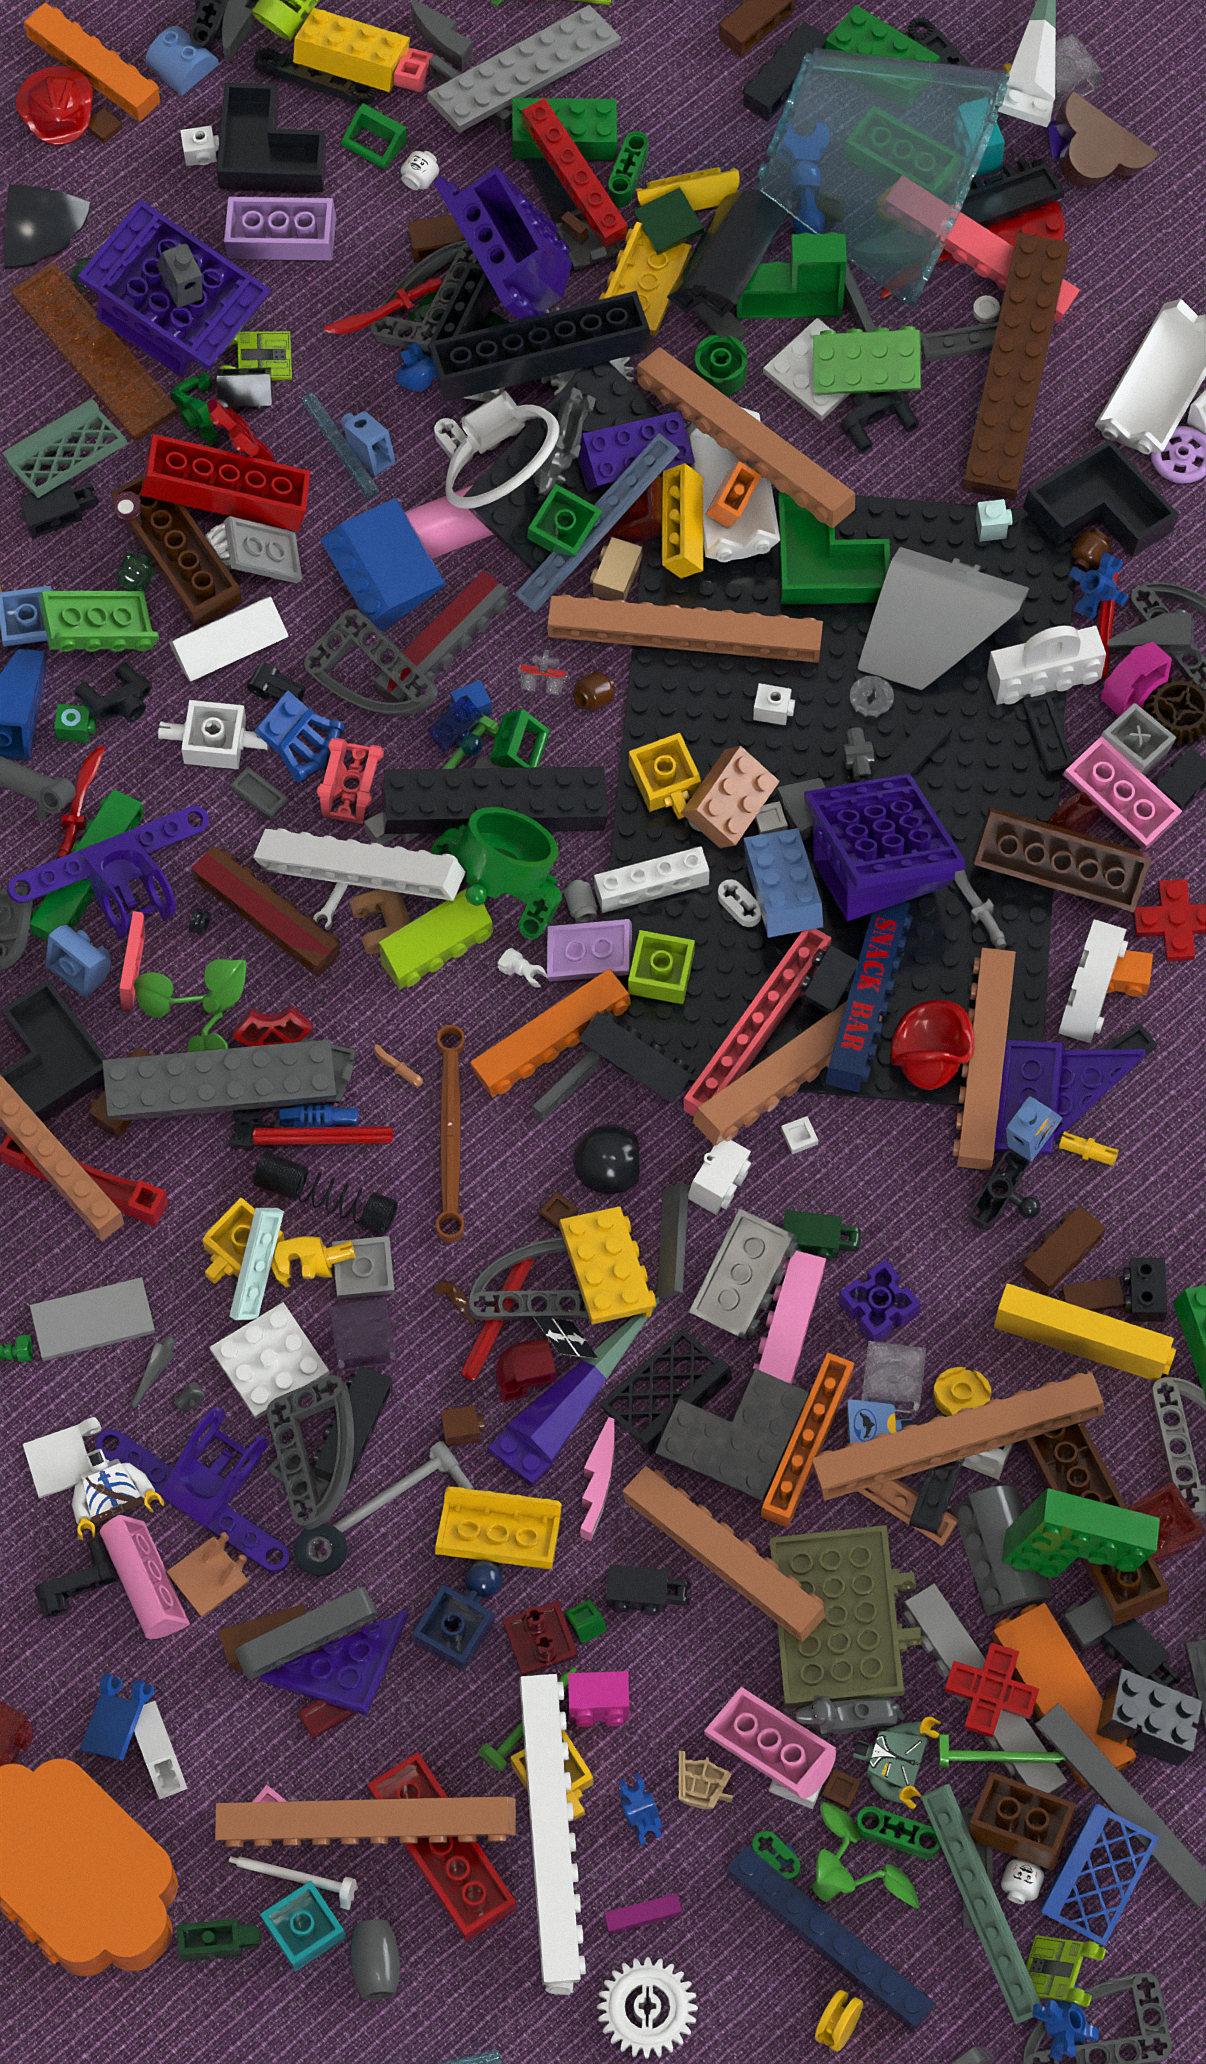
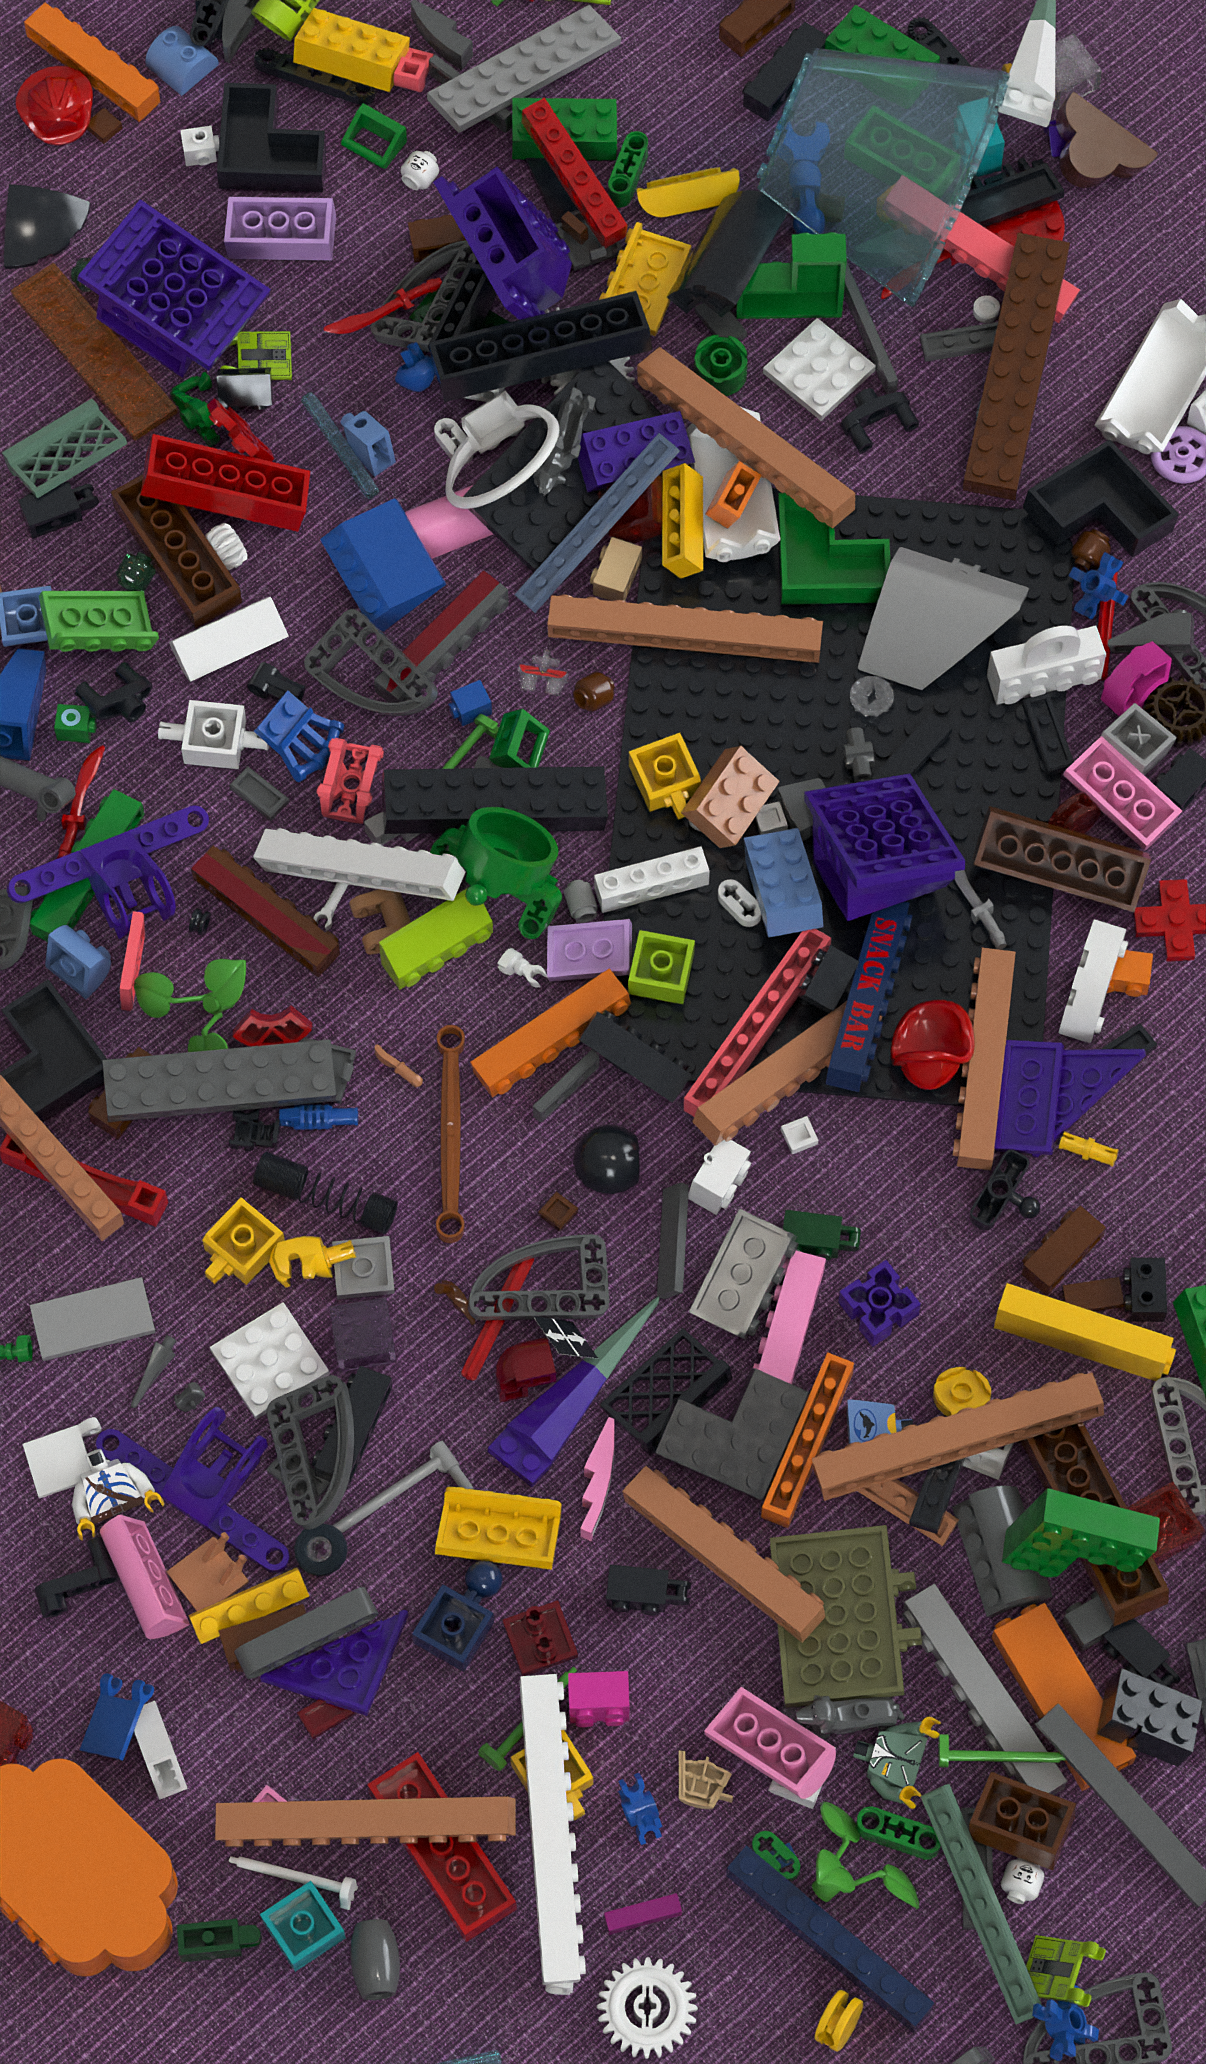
clear pink tile [113,491,141,520] -> none
dark grey torso [157,244,202,308] -> none
light grey tile [224,516,302,583] -> none
light aqua tile [230,1208,284,1320] -> none
red axle [252,1126,393,1145] -> none
clear blue plate [427,695,484,756] -> none
reddish brown brick [441,1405,485,1447] -> none
green slope [527,484,603,557] -> none
yellow bracket [559,1206,656,1325] -> none
green slope [564,1599,607,1644] -> none
dark green tile [633,187,704,255] -> none
white brick [753,683,795,725] -> none
bright green bracket [813,326,922,395] -> none
reddish brown tile [821,1768,862,1810] -> none
clear brick [861,1341,927,1414] -> none
red plate [944,1642,1039,1738] -> none
light aqua brick [975,499,1012,542] -> none
medium blue torso [1006,1096,1063,1162] -> none
blue fence [1038,1802,1160,1946] -> none
none -> yellow plate [188,1568,309,1644]

